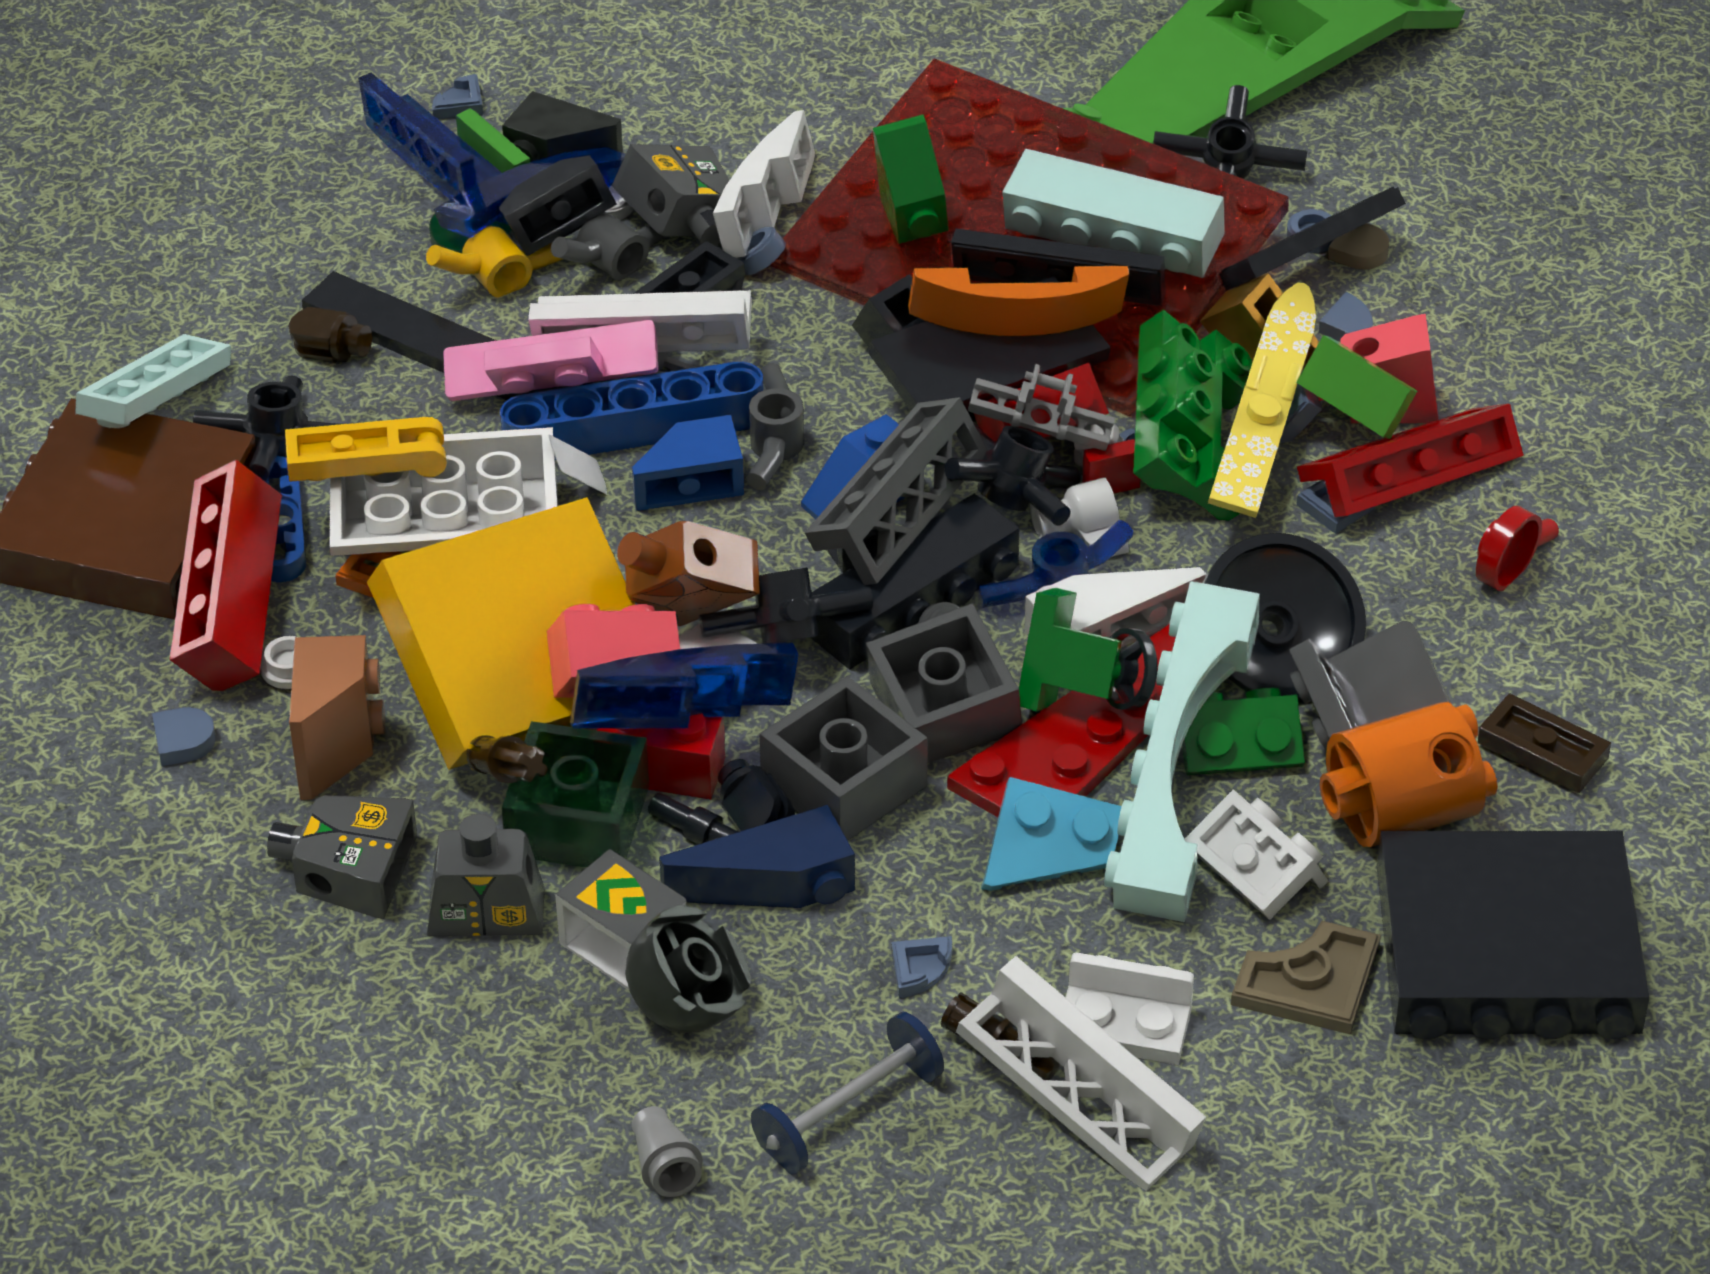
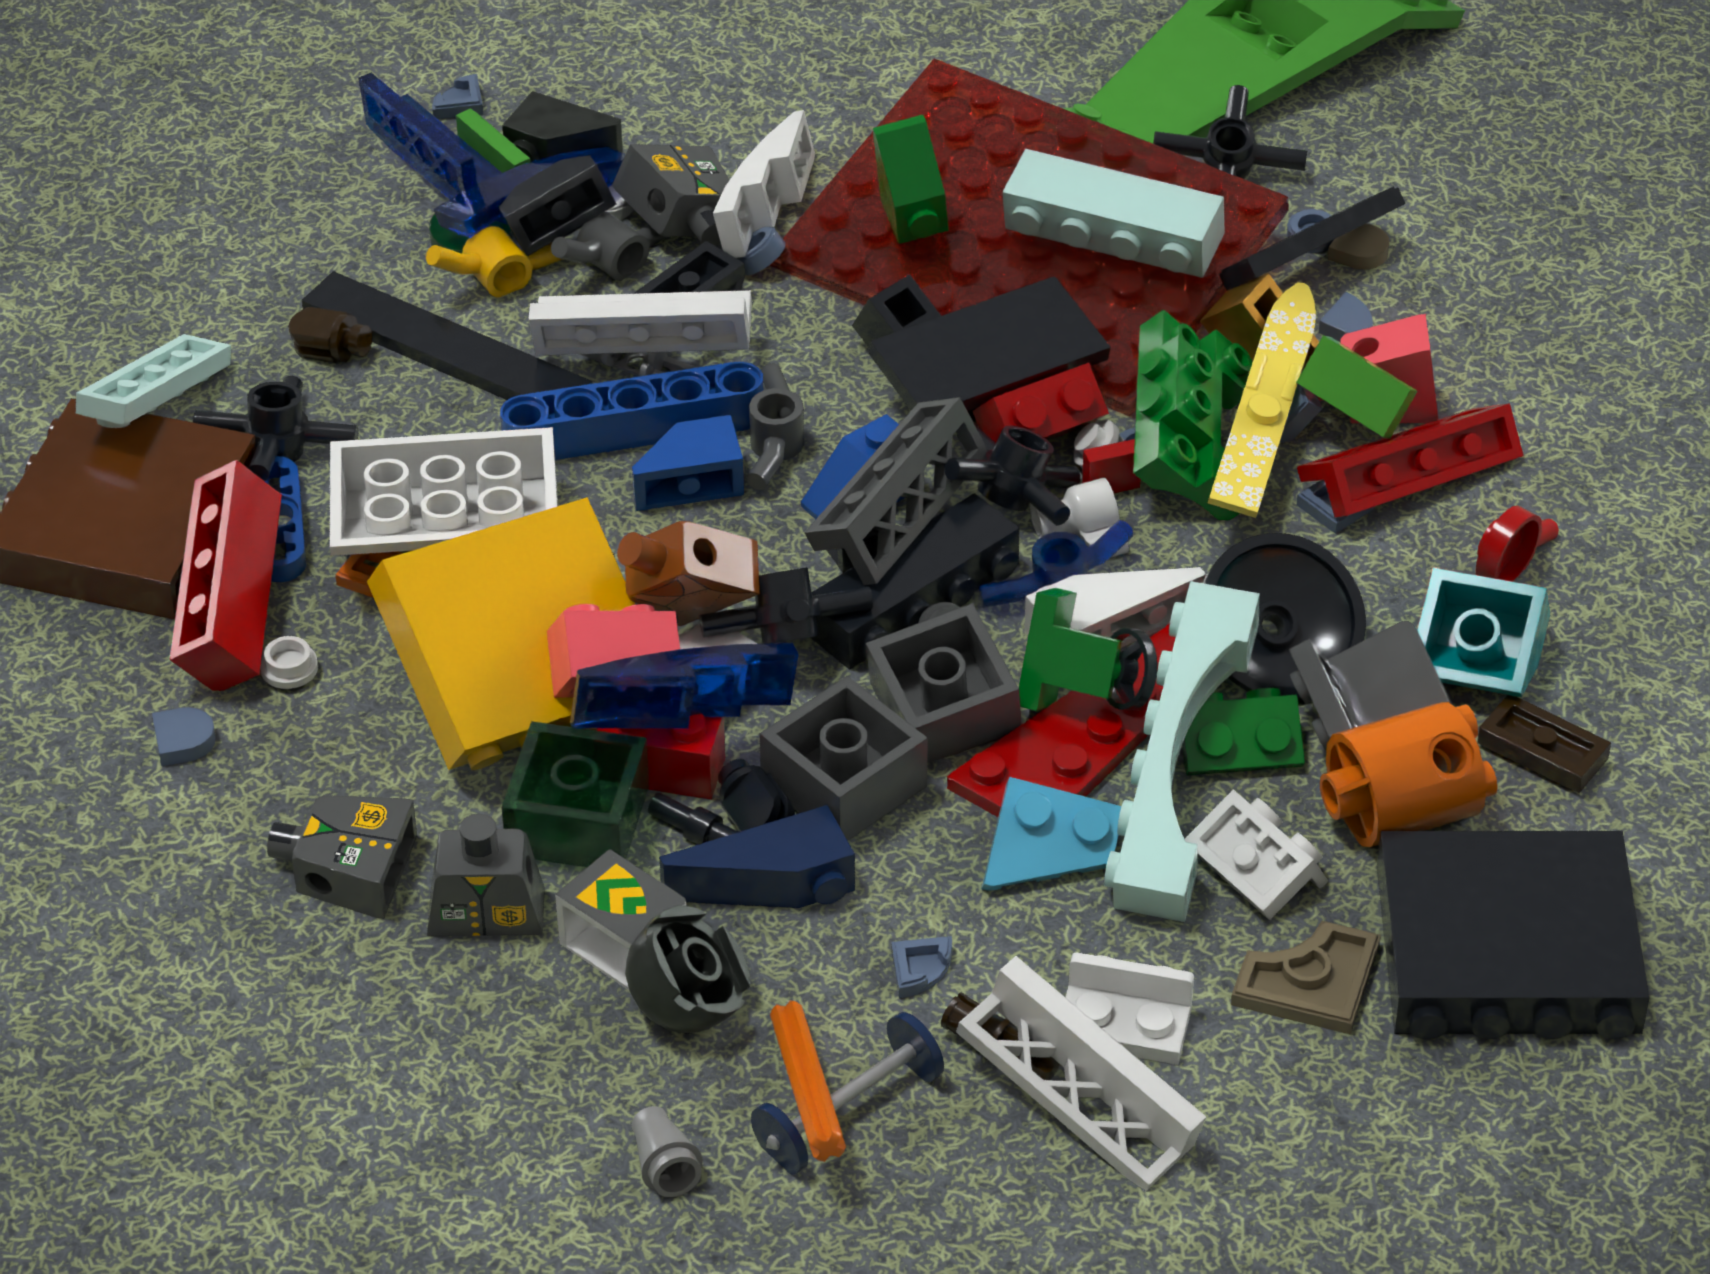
yellow plate [285,417,447,482] -> none
nougat slope [289,635,385,800] -> none
bright pink bracket [443,320,659,401] -> none
dark brown axle [466,735,549,784] -> none
white sticker [548,434,607,495] -> none
orange slope [908,266,1129,336] -> none
black tile [951,228,1166,306] -> none
light grey piece [968,364,1115,451] -> none
none -> orange axle [770,1000,846,1162]
none -> teal slope [1417,568,1550,697]

